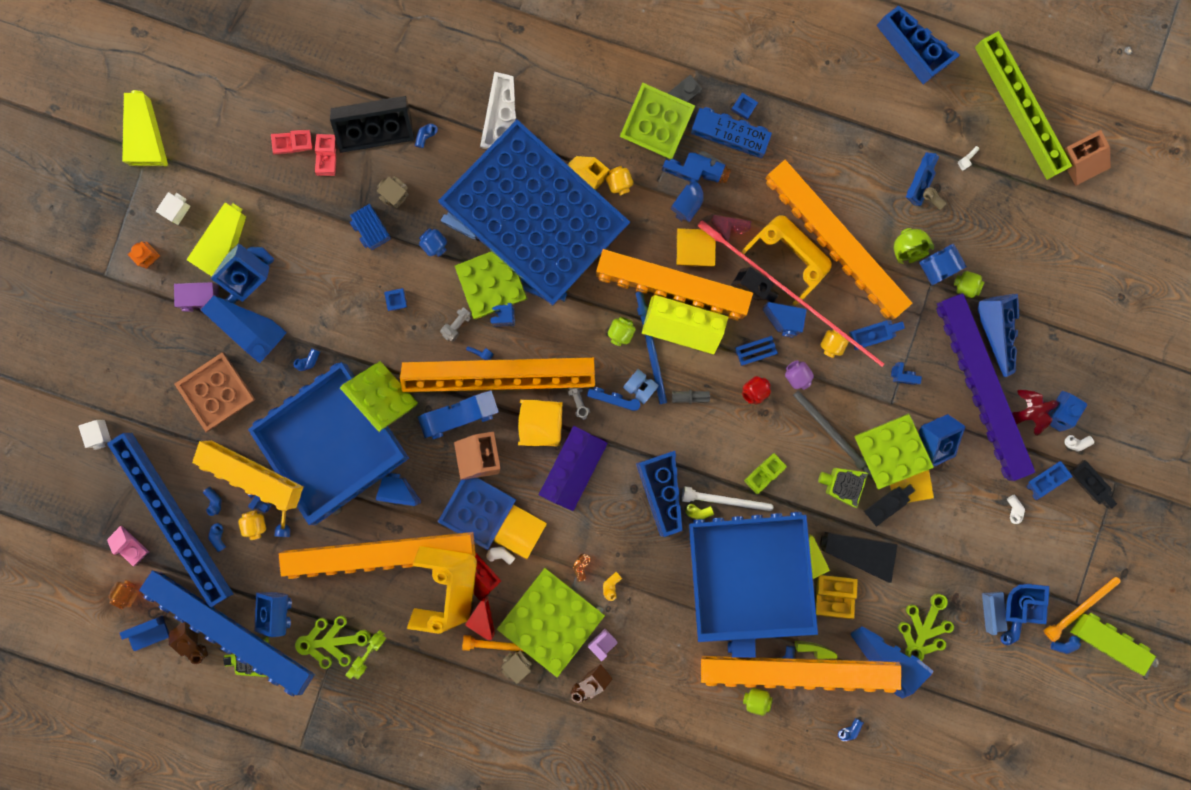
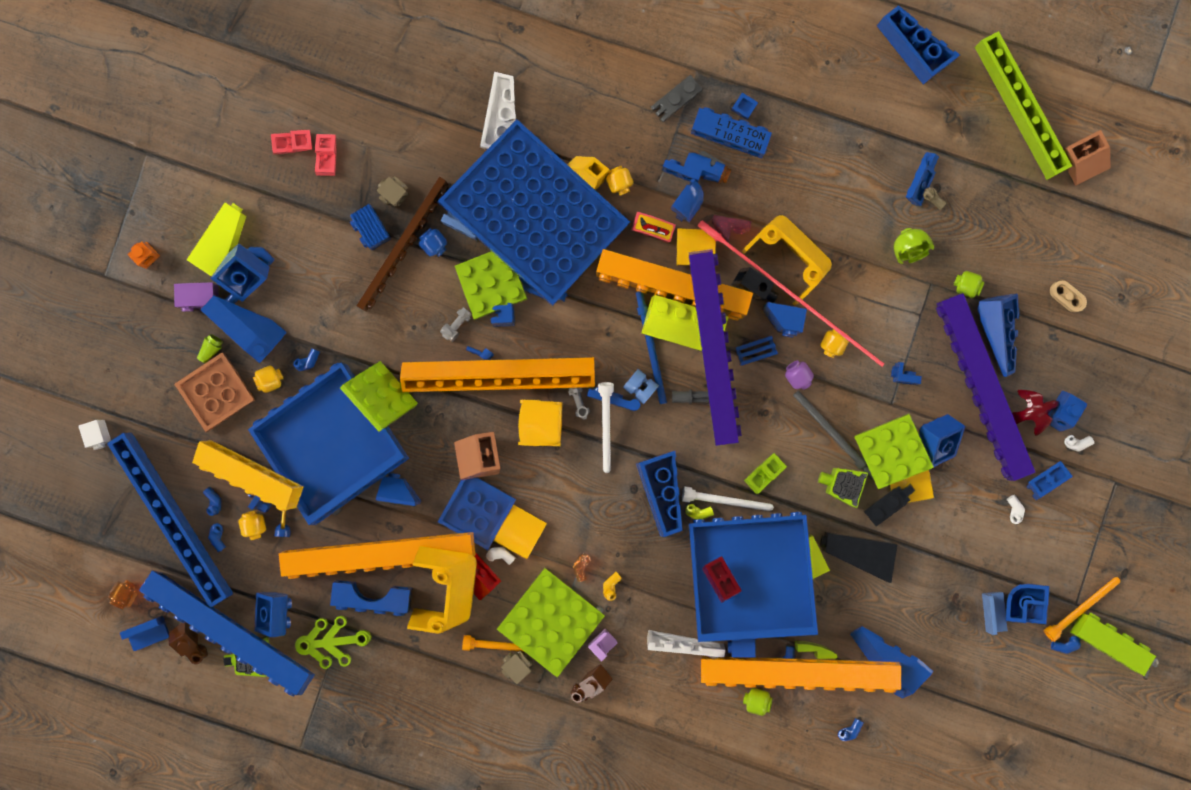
bright pink slope [107,526,149,566] -> none
neon yellow slope [122,90,168,166] -> none
white brick [156,192,190,225] -> none
black slope [330,96,415,153] -> none
lime plant [345,630,386,680] -> none
blue plate [384,288,408,311] -> none
blue arm [415,124,438,148] -> none
blue brick [418,391,499,440] -> none
red slope [465,595,495,640] -> none
dark purple slope [538,426,608,511] -> none
lime head [608,316,636,346] -> none
lime plate [620,82,695,159] -> none
red head [742,376,771,405] -> none
light orange brick [765,160,913,320] -> none
yellow slope [815,575,858,620] -> none
blue hinge [849,320,905,350] -> none
lime plant [898,593,954,661] -> none
blue brick [919,243,967,286] -> none
white hand [958,146,979,171] -> none
blue arm [1000,622,1022,645] -> none
black hinge [1070,460,1117,509] -> none
none -> lime cone [197,334,223,363]
none -> yellow head [253,365,283,393]
none -> blue arch [330,580,413,616]
none -> reddish brown plate [356,177,448,312]
none -> white piece [598,382,614,473]
none -> slope [631,212,676,243]
none -> white wing [647,630,725,658]
none -> dark purple brick [689,249,742,446]
none -> dark red hinge [702,556,742,603]
none -> tan plate [1050,281,1087,312]

